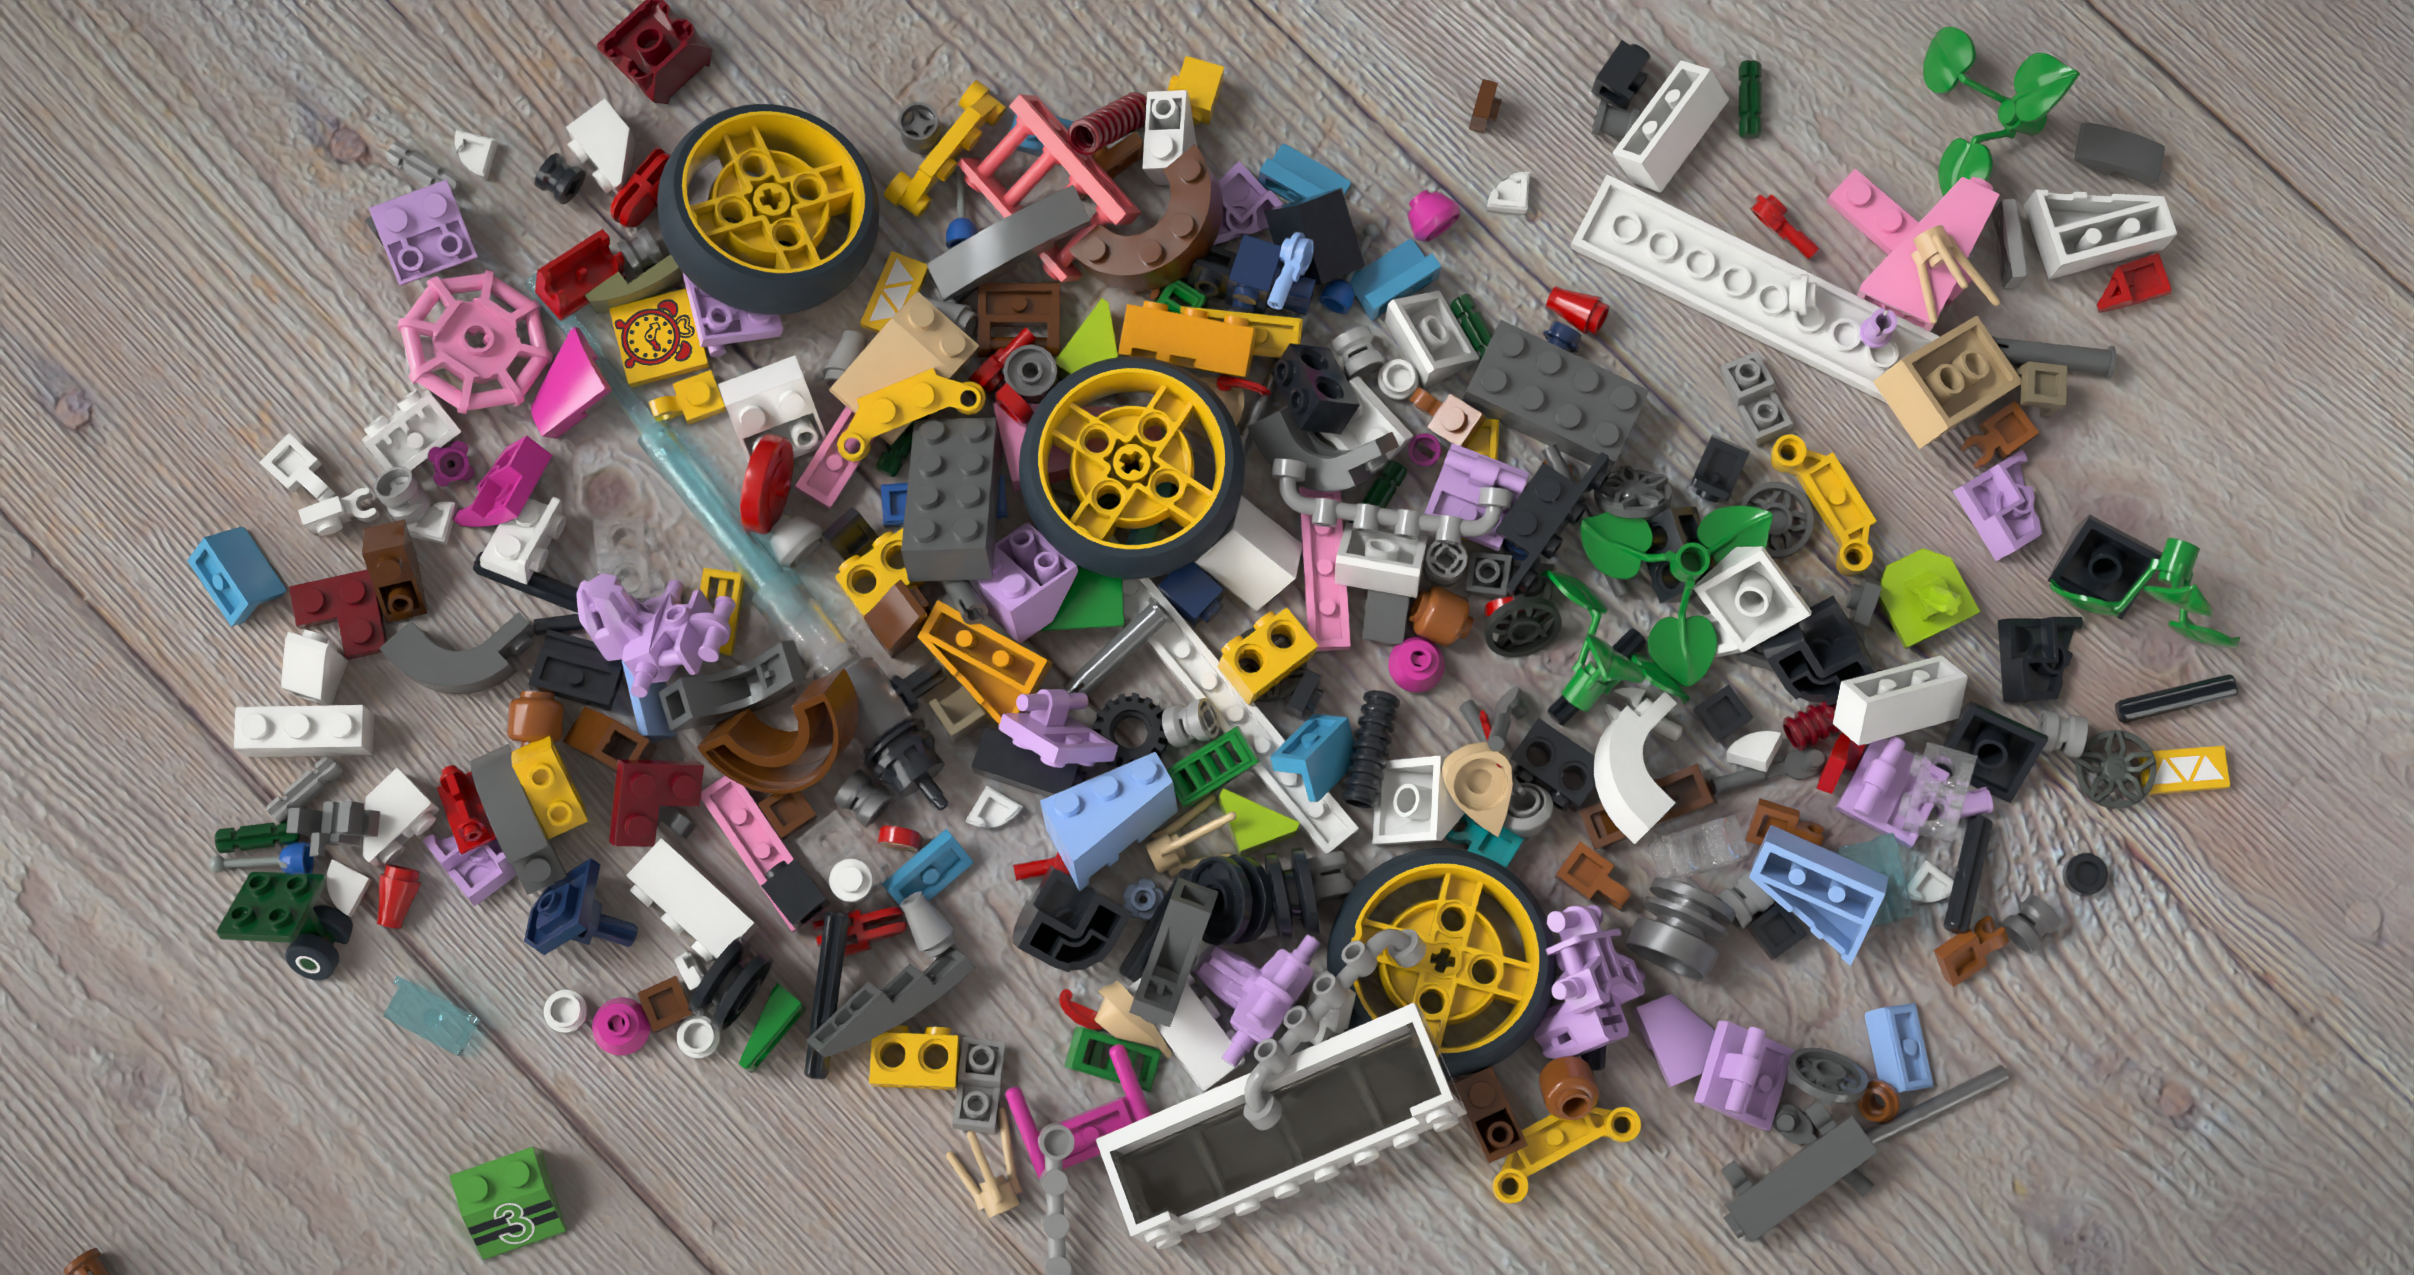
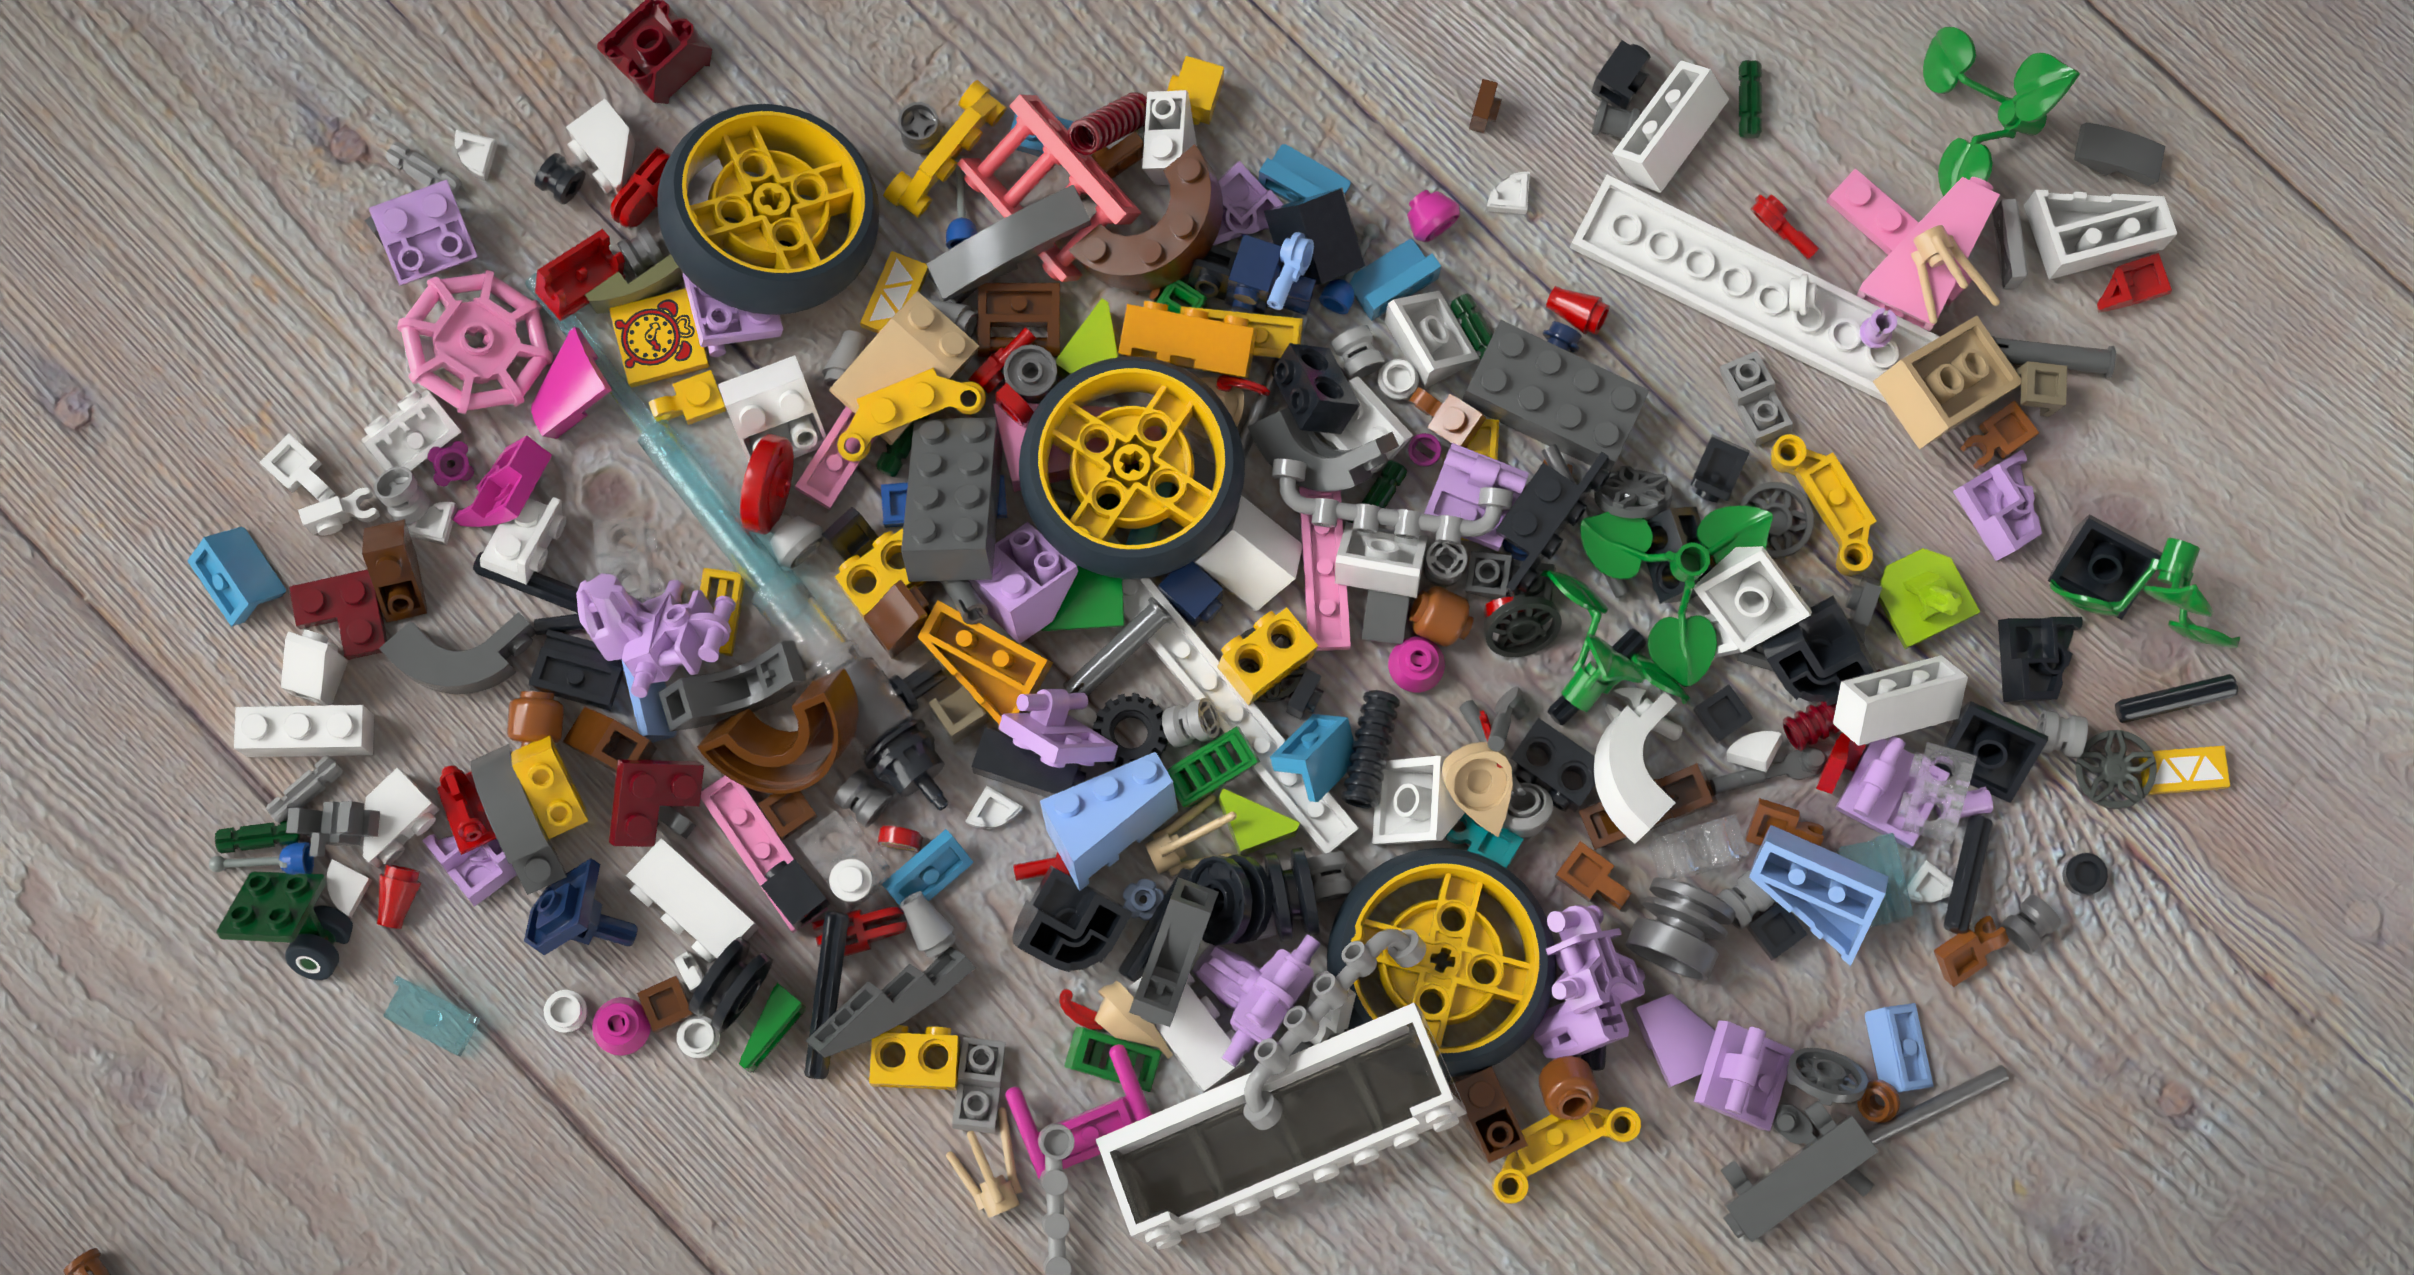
bright green slope [449,1147,567,1260] -> none

